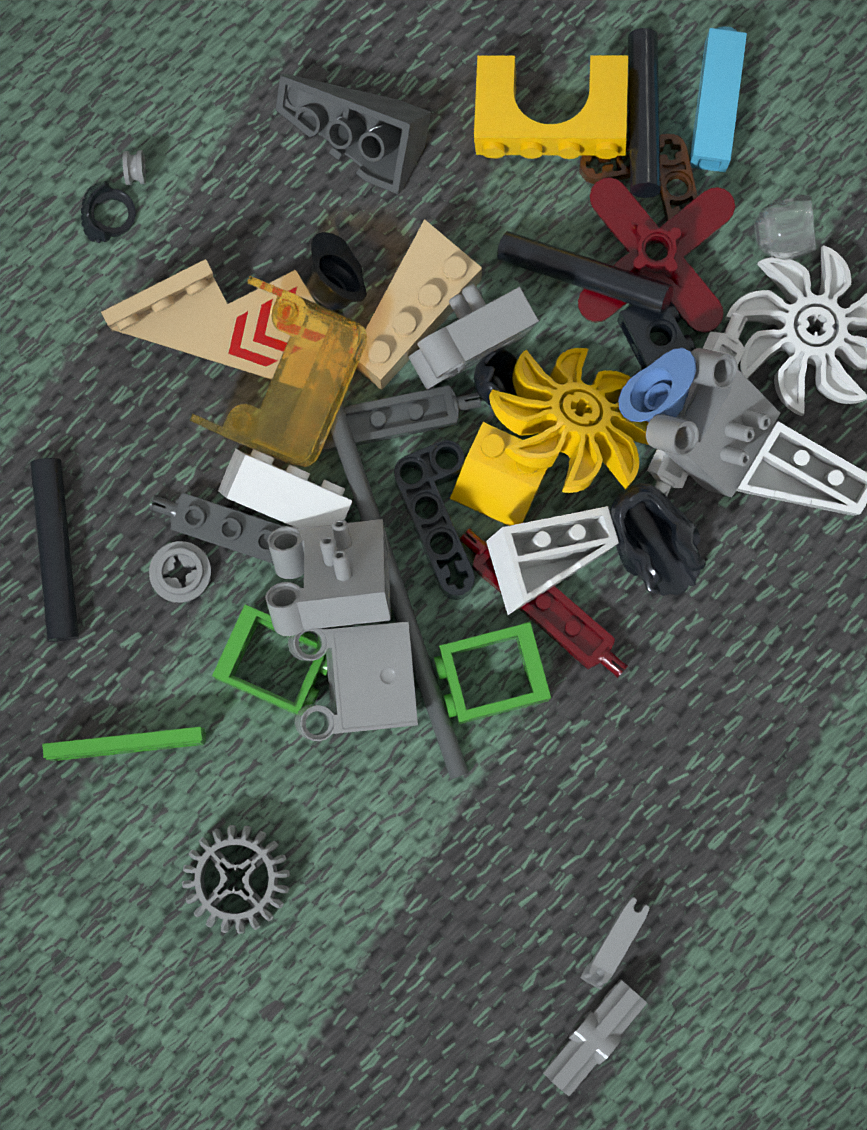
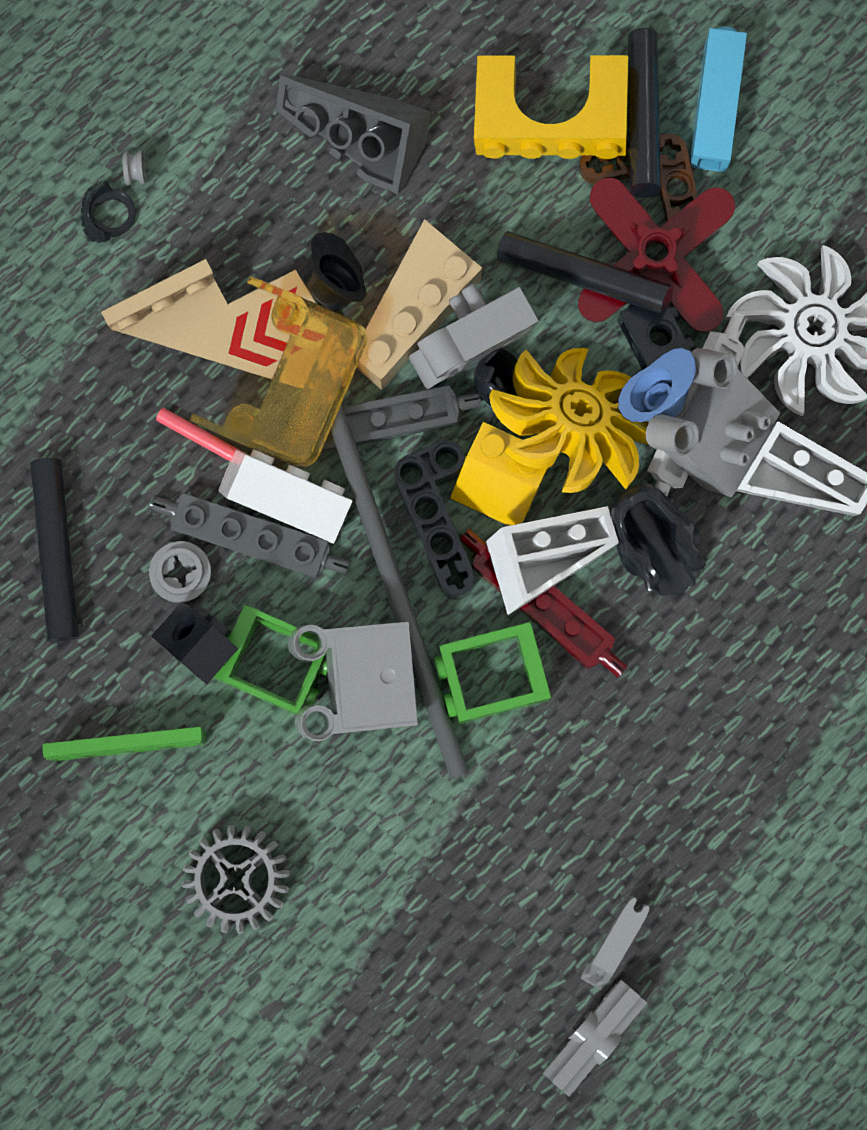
light grey piece [265,519,391,636] -> none
clear helmet [754,194,816,260] -> none
none -> black brick [151,601,238,685]
none -> coral bar [156,407,245,461]

